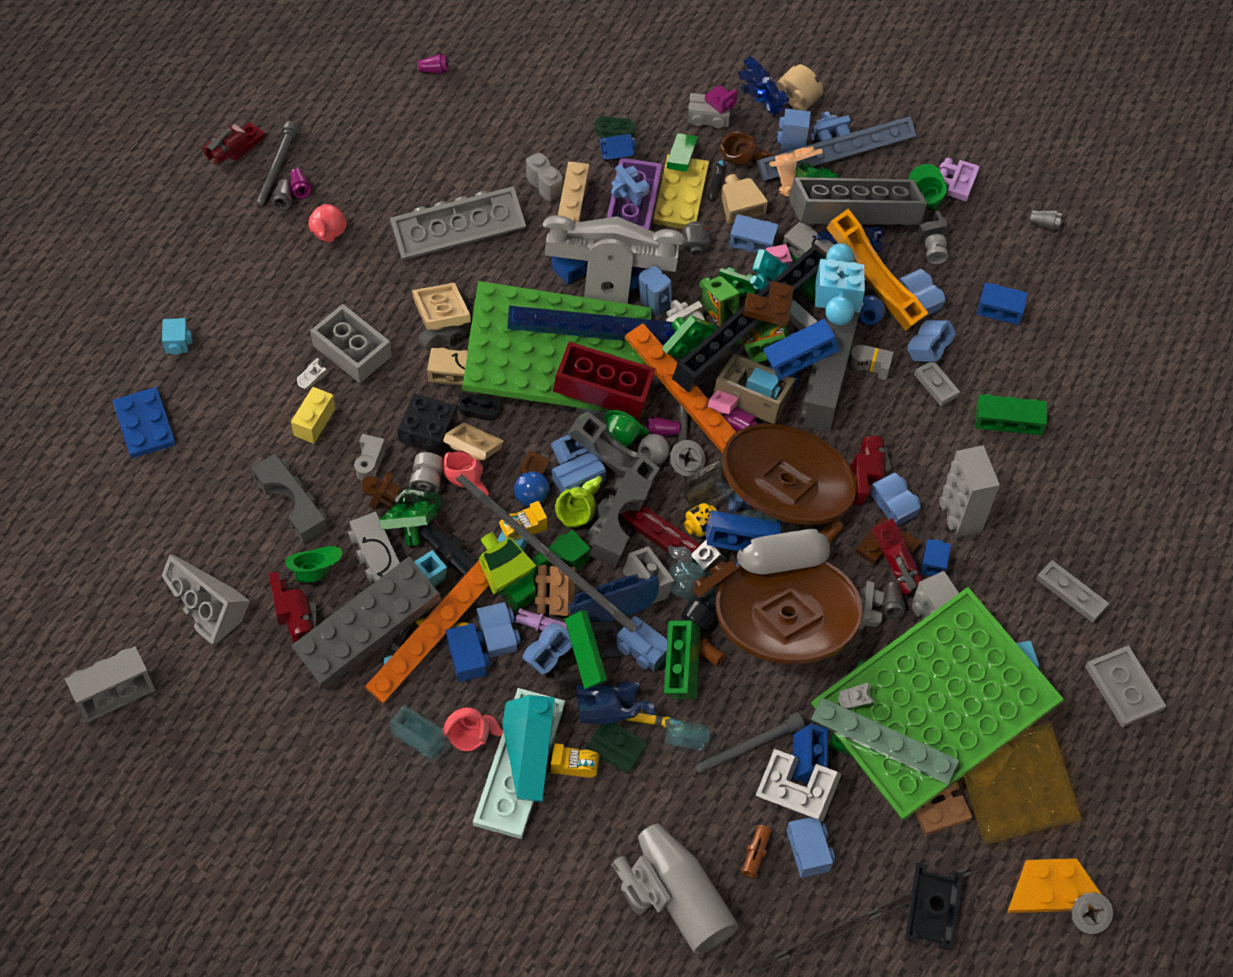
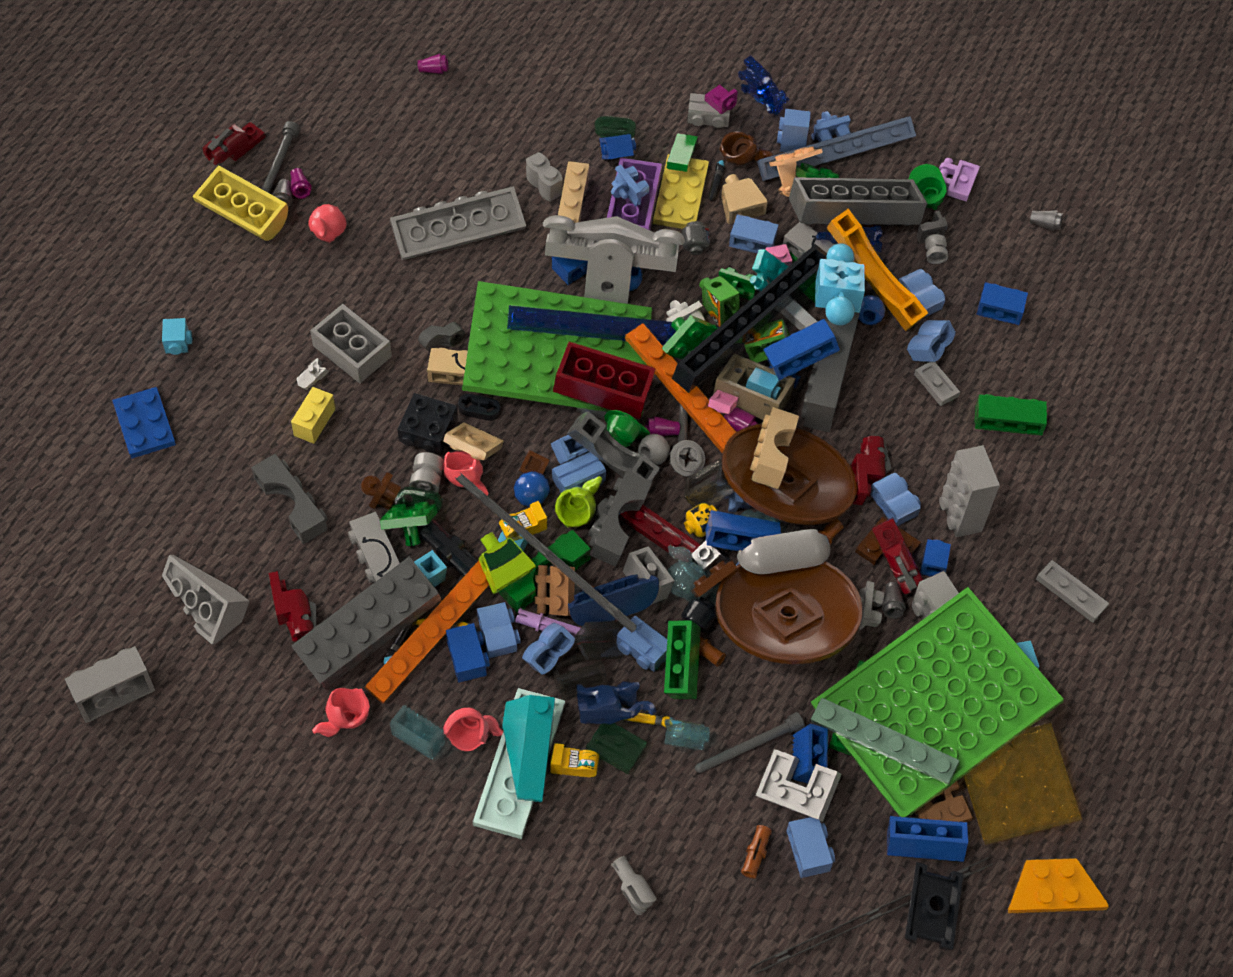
green piece [285,546,343,583] -> none
light grey leg [354,434,386,481] -> none
tan plate [412,283,471,330] -> none
green tile [564,610,607,689] -> none
light grey piece [631,824,739,955] -> none
medium blue brick [639,266,672,316] -> none
reddish brown plate [743,281,794,326] -> none
tan brick [776,64,823,111] -> none
light grey piece [838,683,875,709] -> none
light grey leg [849,345,894,380] -> none
light grey gear [1071,892,1113,934] -> none
light grey plate [1085,645,1166,728] -> none
none -> light yellow brick [193,165,288,241]
none -> coral hair [312,688,370,737]
none -> tan arch [750,407,799,489]
none -> blue brick [887,816,968,862]

